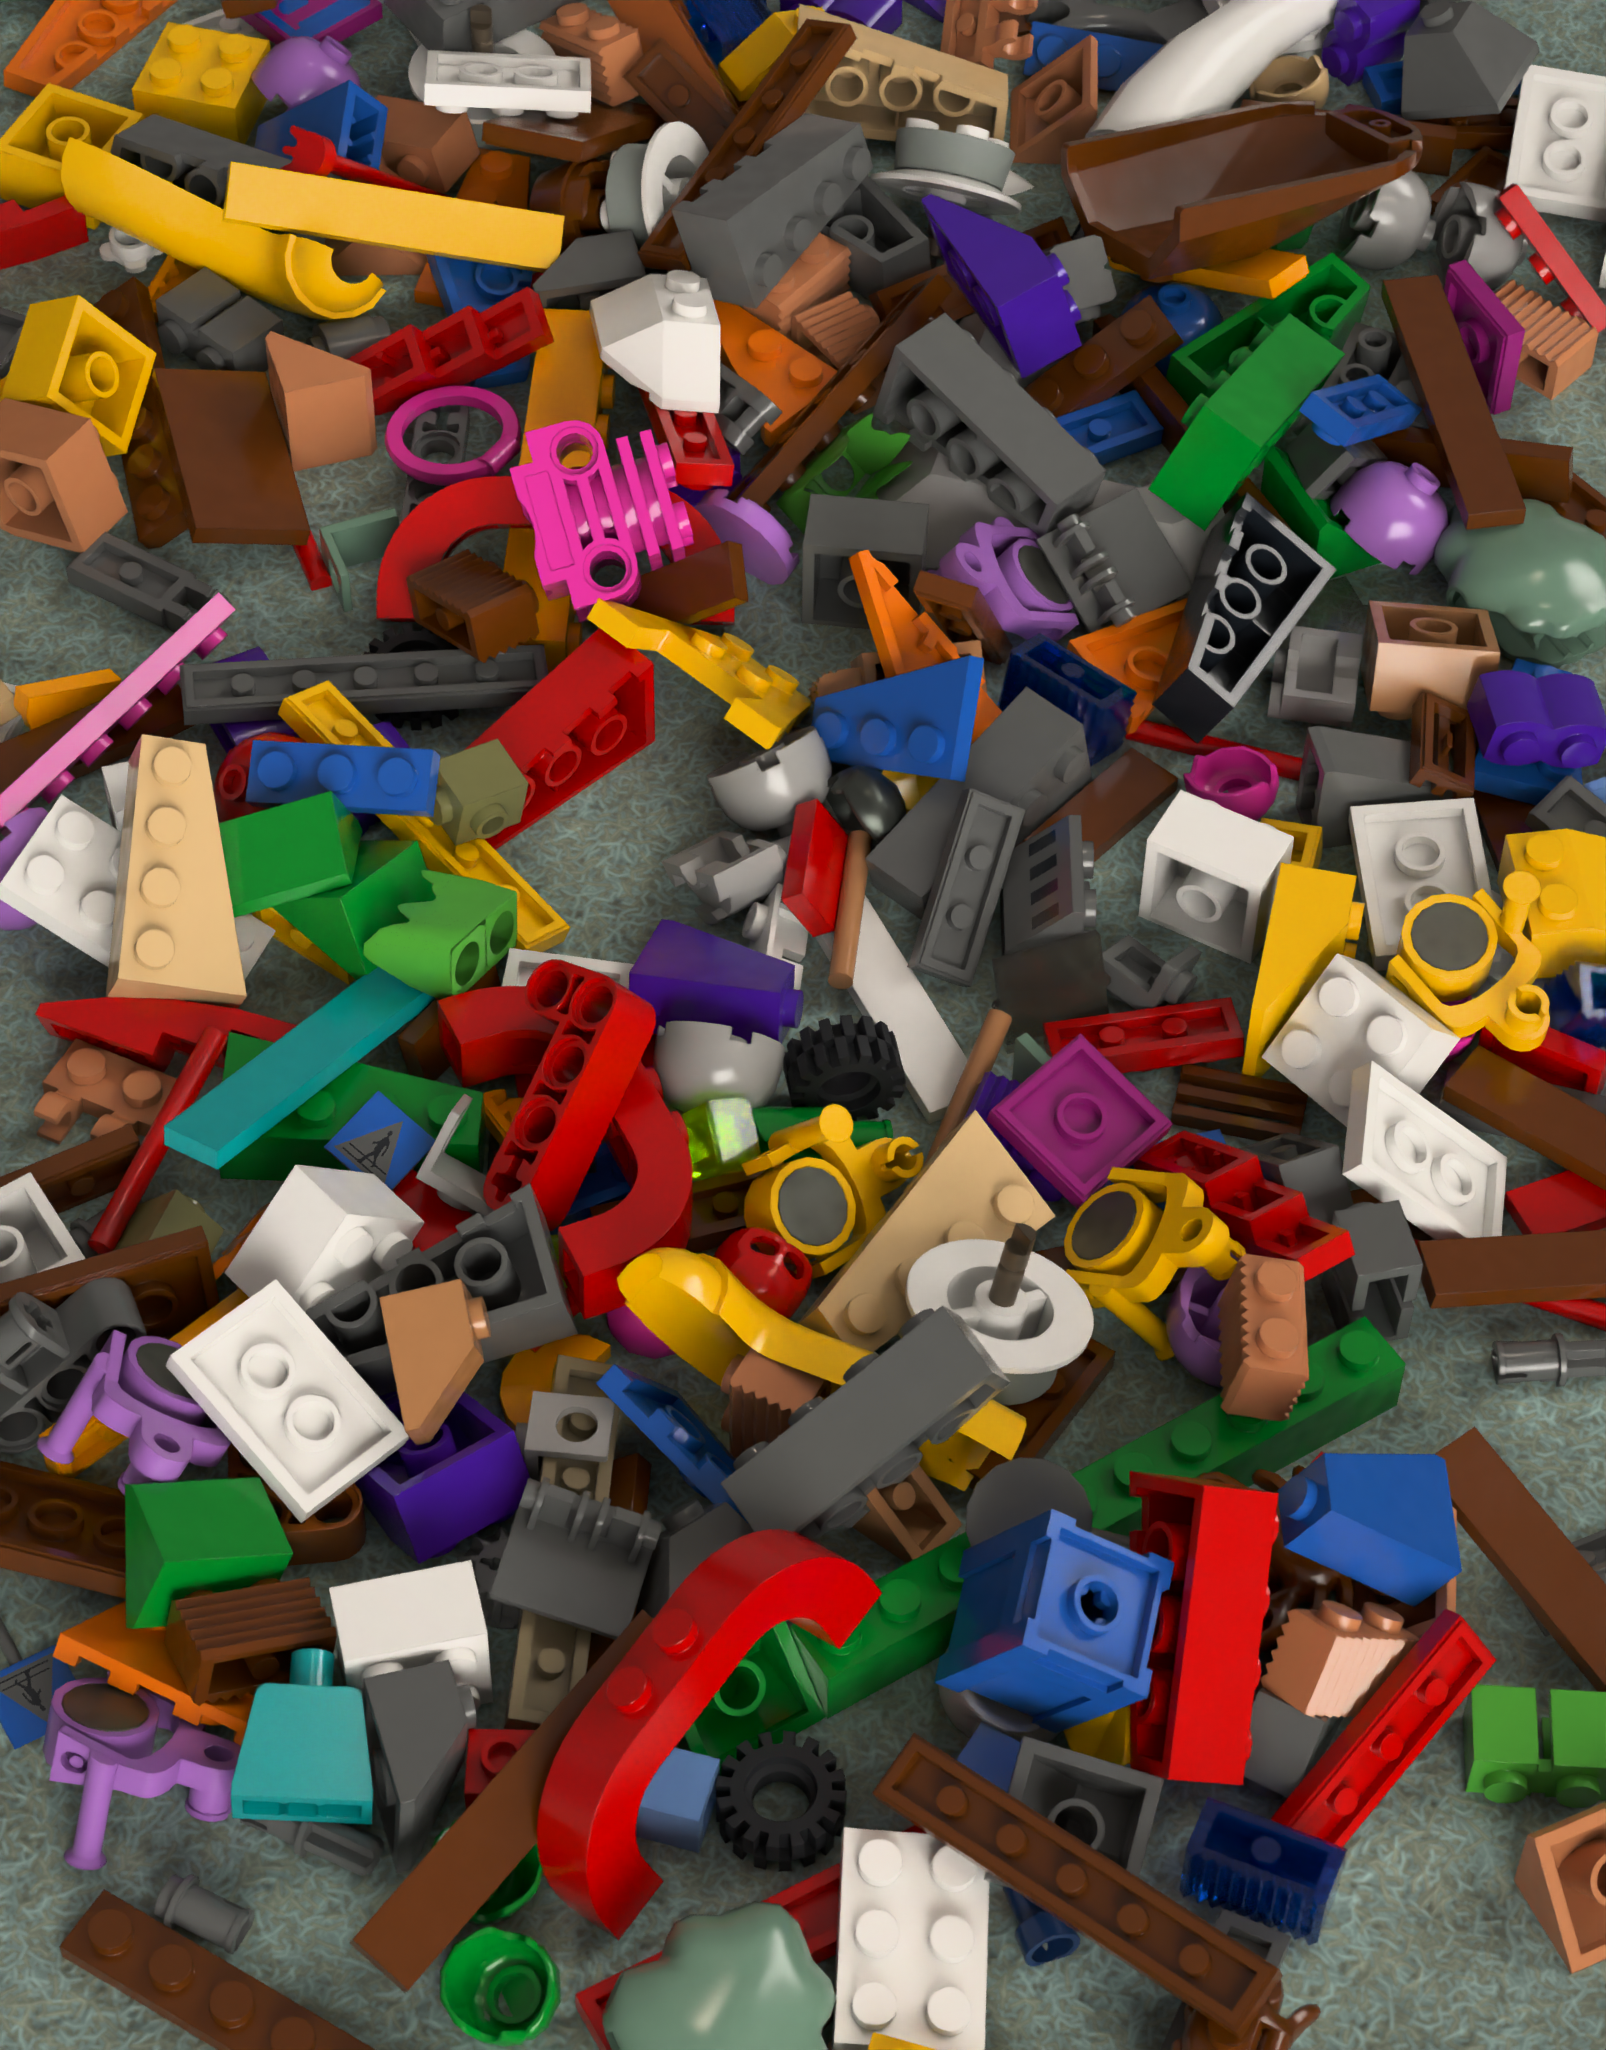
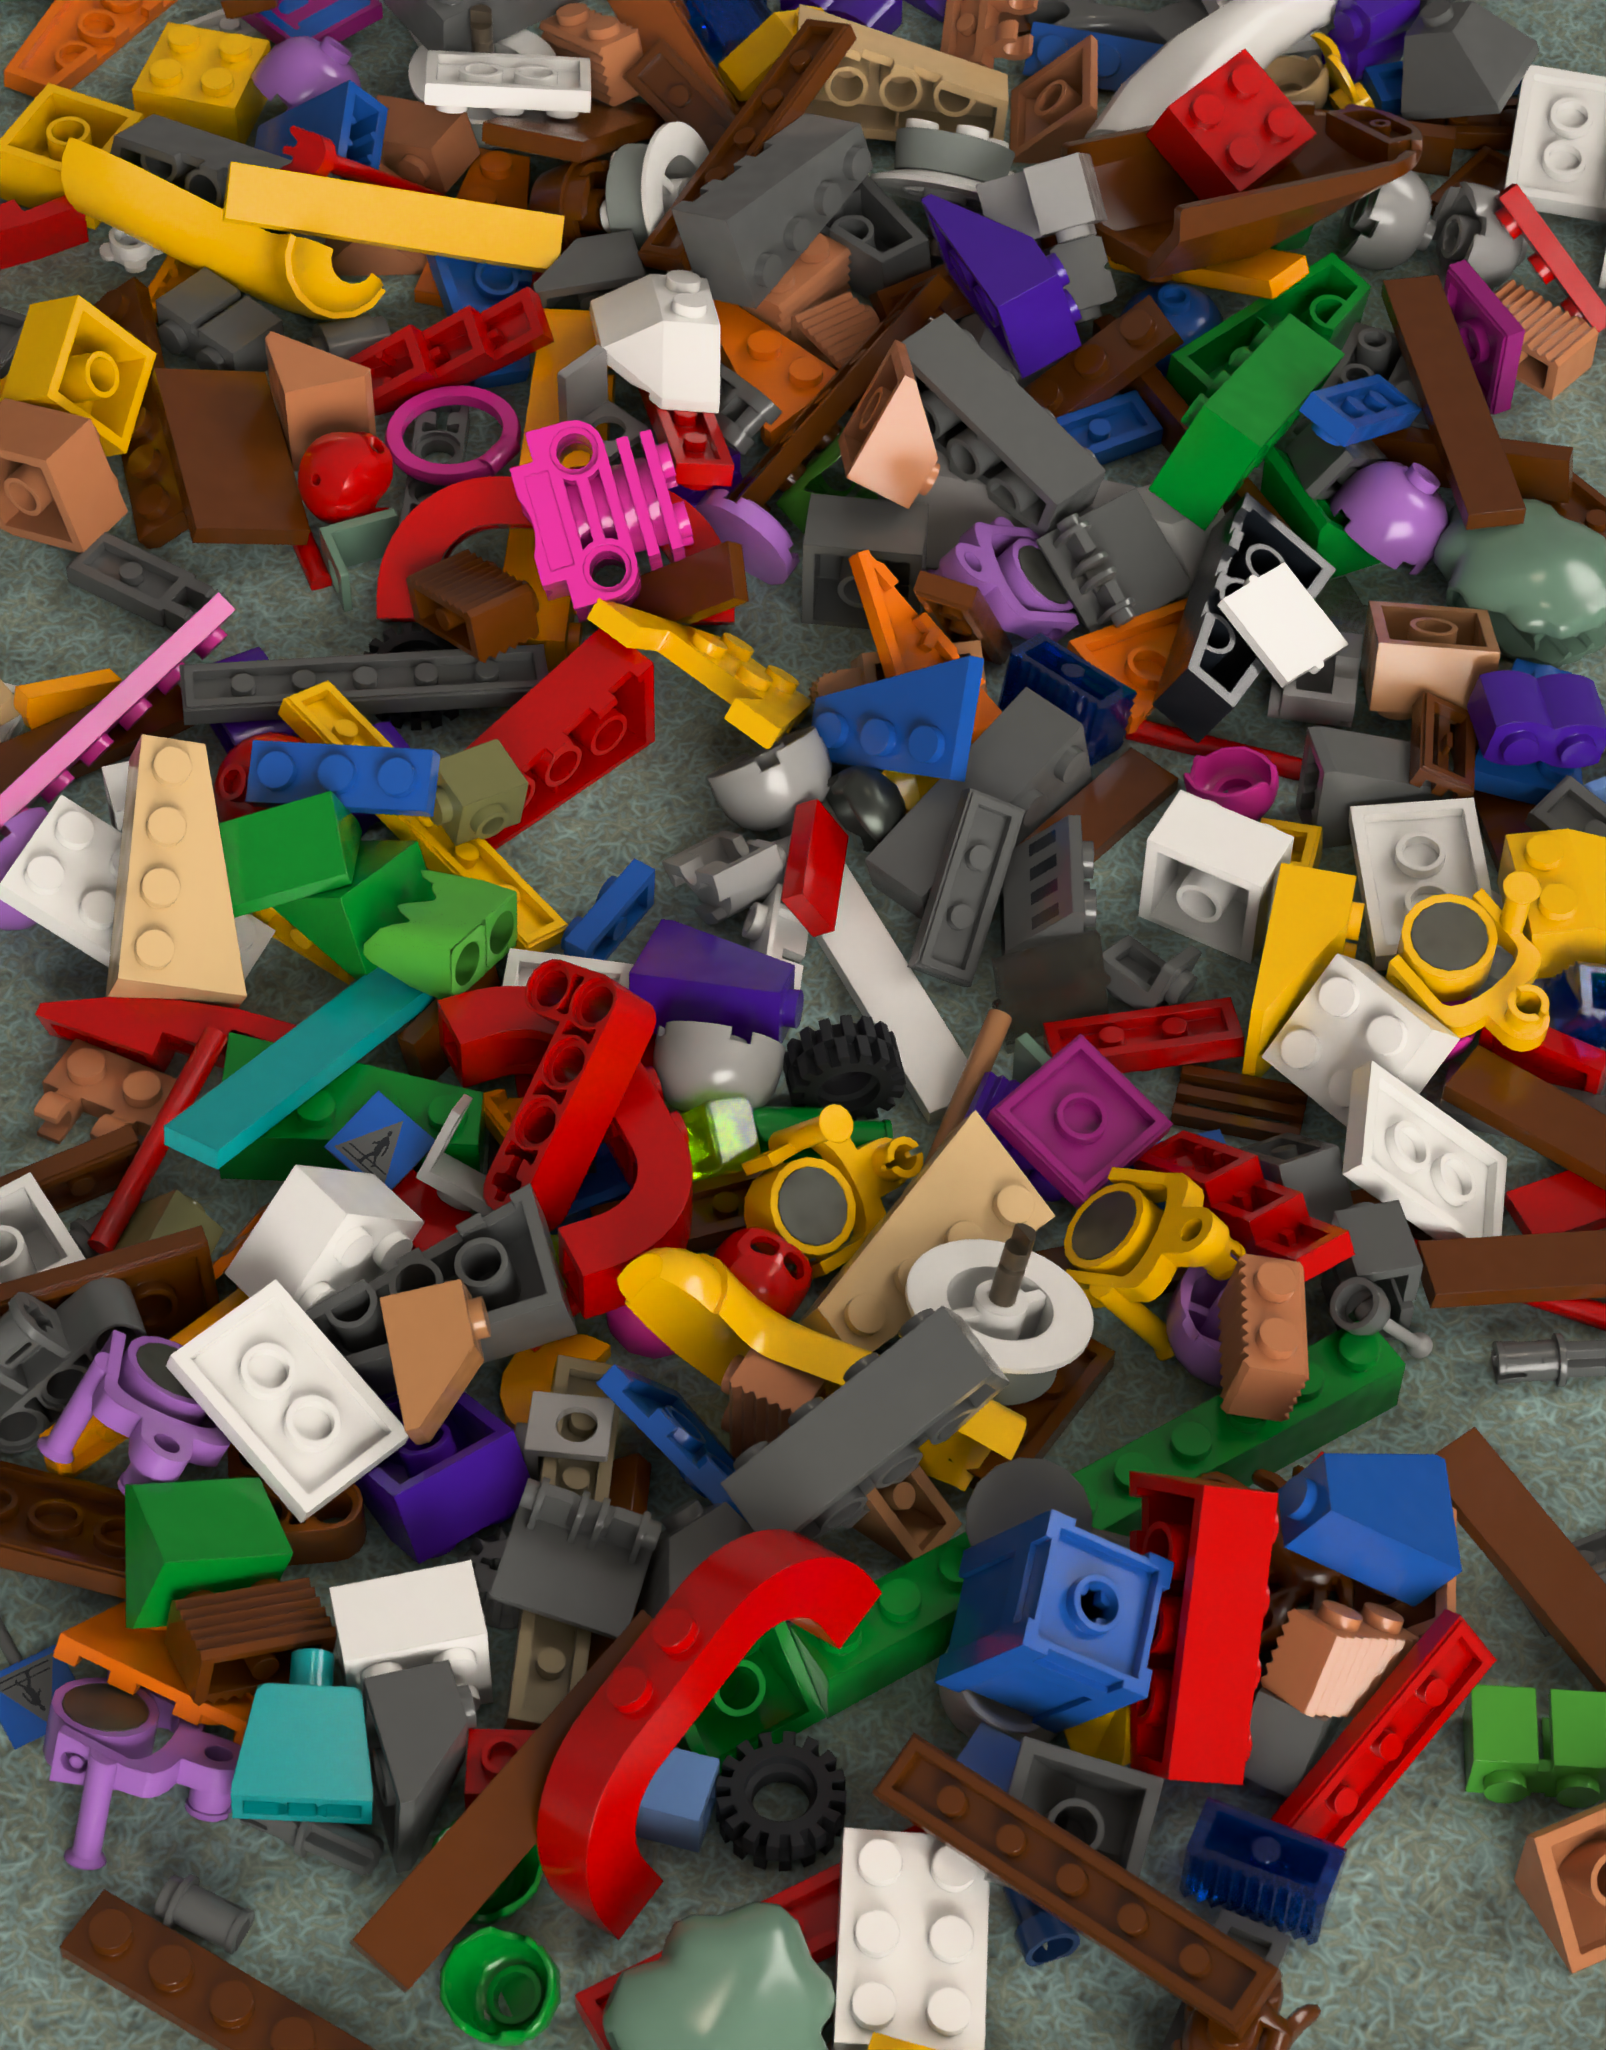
medium nougat bar [828,830,873,989] -> none
none -> red helmet [298,432,394,525]
none -> light grey bracket [557,344,648,463]
none -> blue plate [560,858,655,960]
none -> nougat slope [838,339,940,509]
none -> light grey brick [976,152,1108,250]
none -> red brick [1146,48,1317,200]
none -> white piece [1217,562,1349,688]
none -> yellow plate [1310,32,1375,110]
none -> dark grey hinge [1330,1277,1433,1358]

